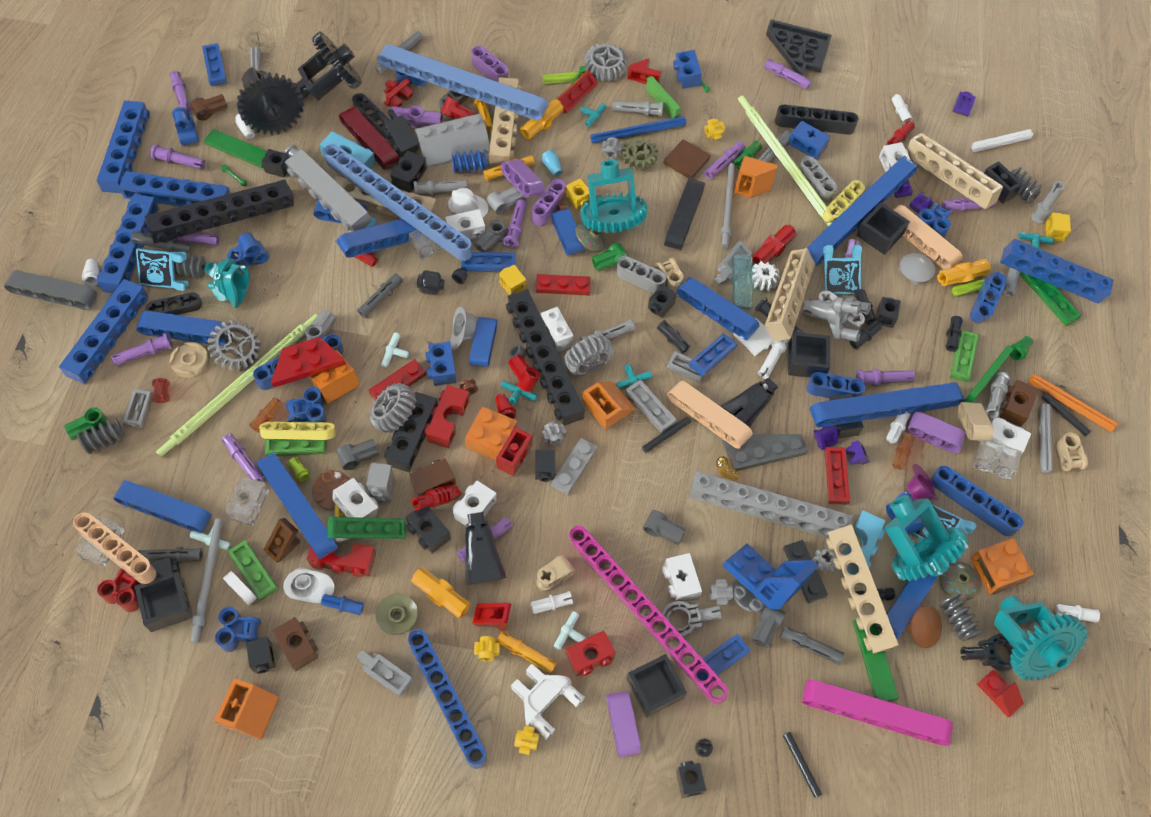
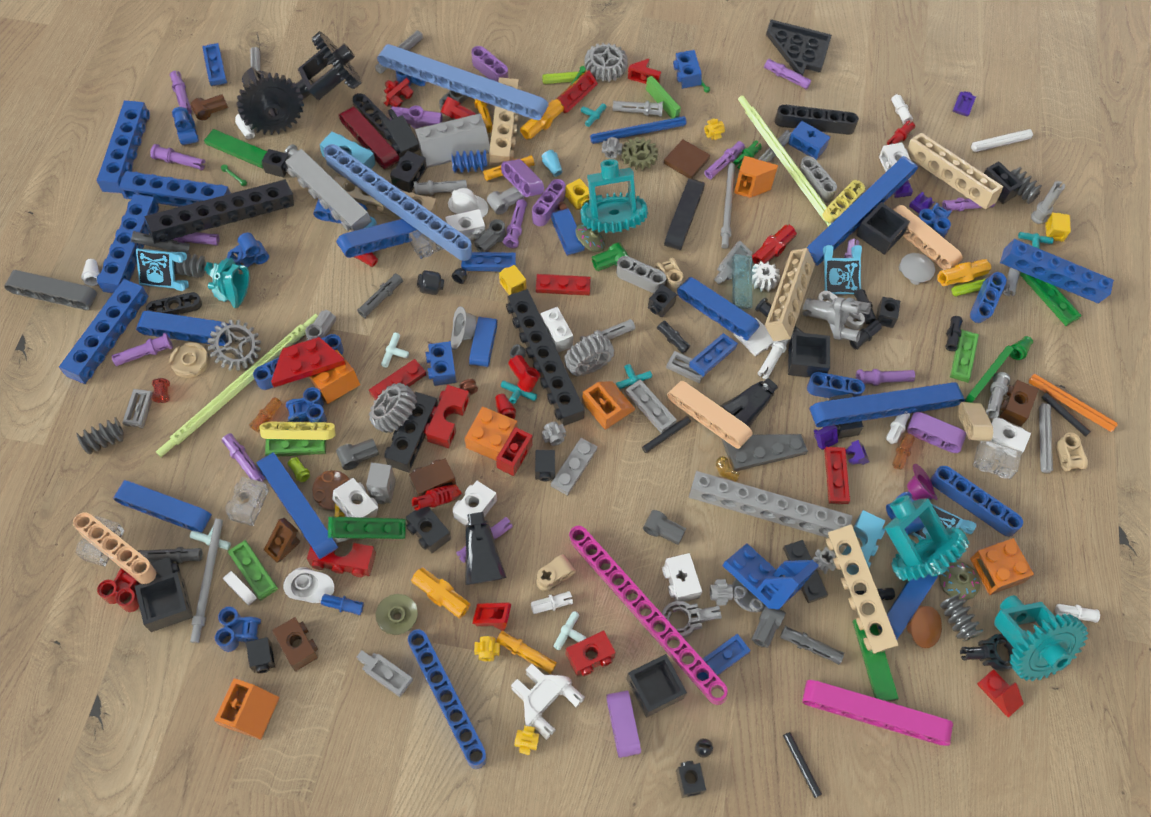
green piece [64,407,109,440] -> none

